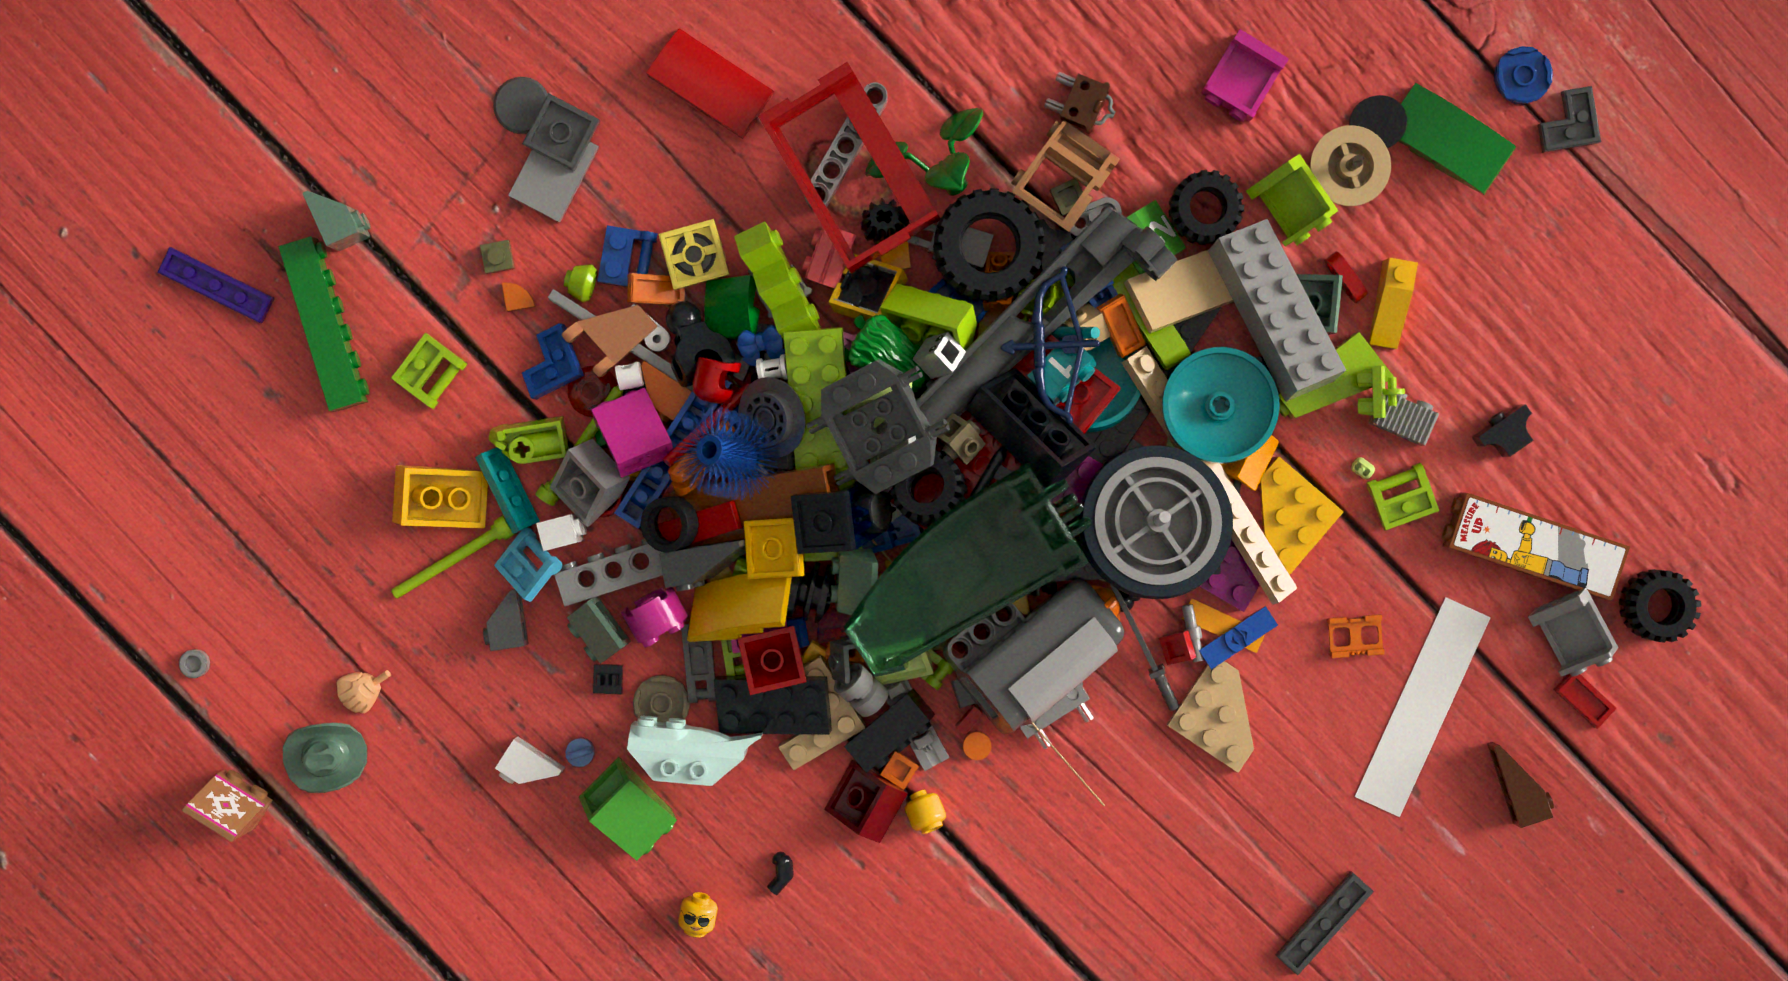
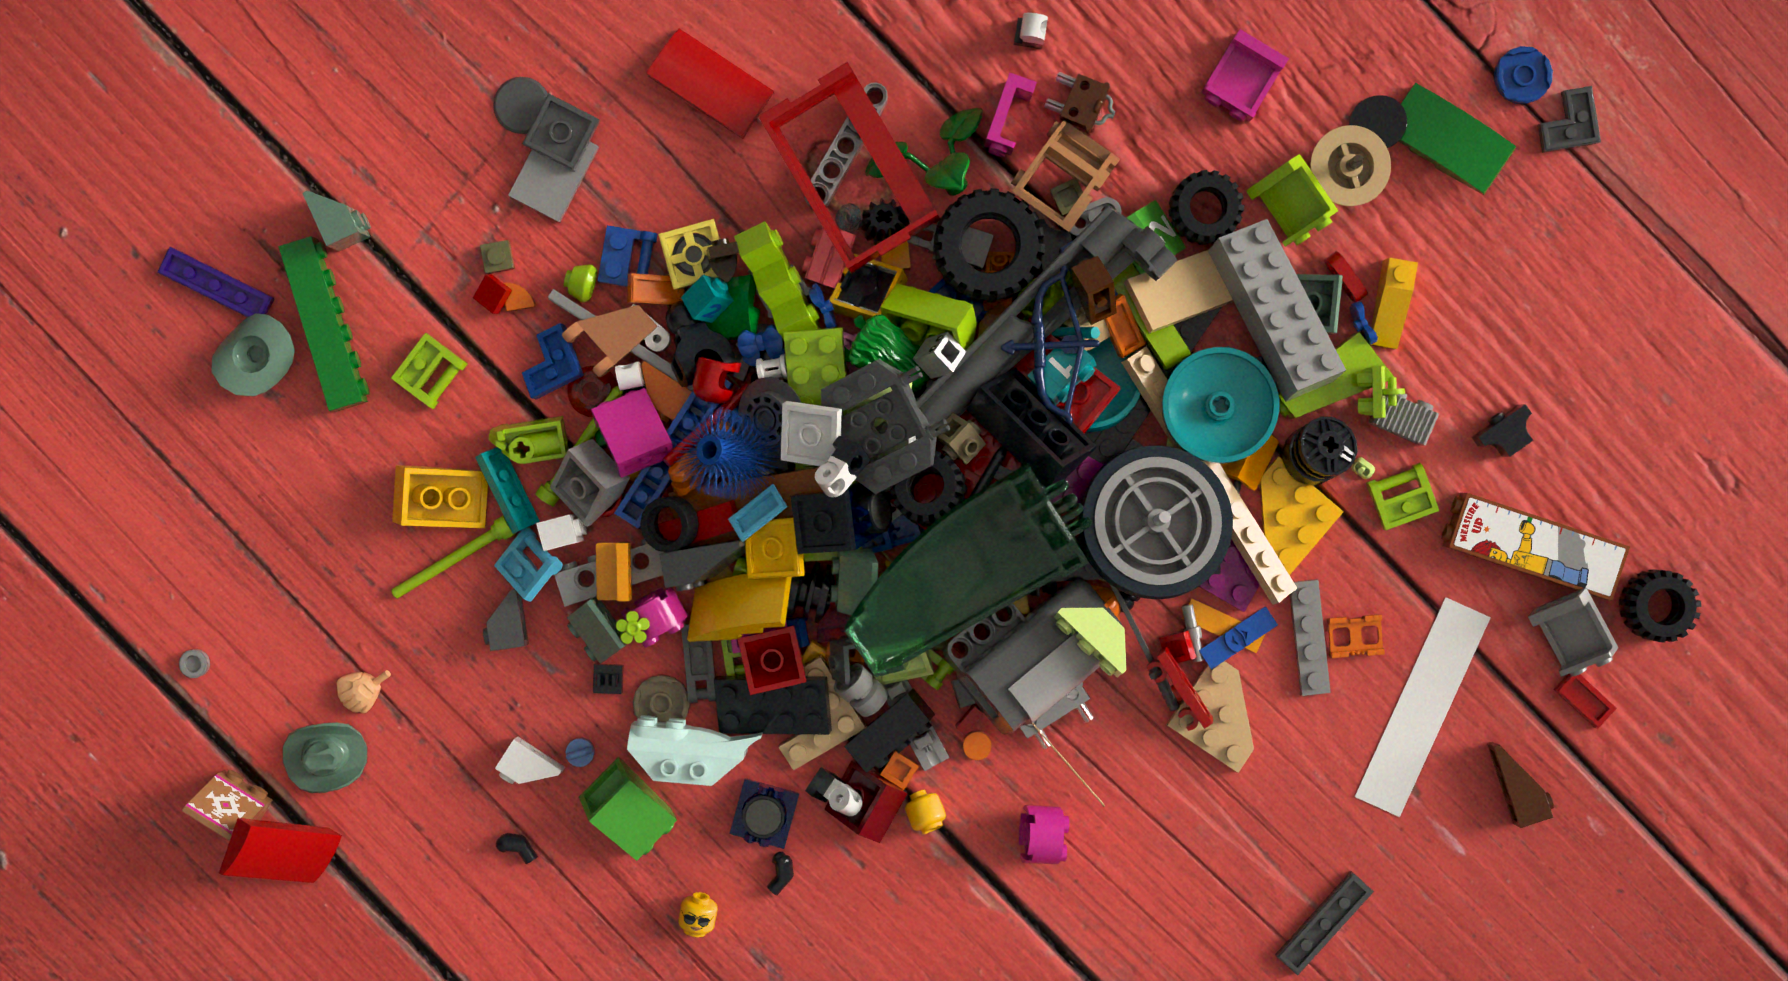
none -> sand green hat [211,313,295,396]
none -> red slope [219,818,342,883]
none -> red tile [473,274,512,314]
none -> black arm [496,833,538,864]
none -> light orange panel [596,542,632,601]
none -> lime plant [616,611,650,644]
none -> teal brick [681,275,734,323]
none -> dark brown plate [706,238,739,282]
none -> medium azure tile [728,484,788,542]
none -> piece [729,778,800,849]
none -> white plate [781,401,842,466]
none -> white leg [805,767,863,816]
none -> blue piece [809,283,836,328]
none -> leg [815,435,870,497]
none -> clear light blue plate [836,203,863,232]
none -> dark pink panel [984,72,1037,157]
none -> white leg [1014,13,1048,49]
none -> dark pink brick [1019,805,1069,864]
none -> yellowish green slope [1053,608,1126,677]
none -> reddish brown slope [1072,256,1117,325]
none -> red plate [1147,646,1213,731]
none -> black wheel [1282,417,1357,485]
none -> light grey plate [1290,579,1331,696]
none -> blue piece [1349,301,1378,345]

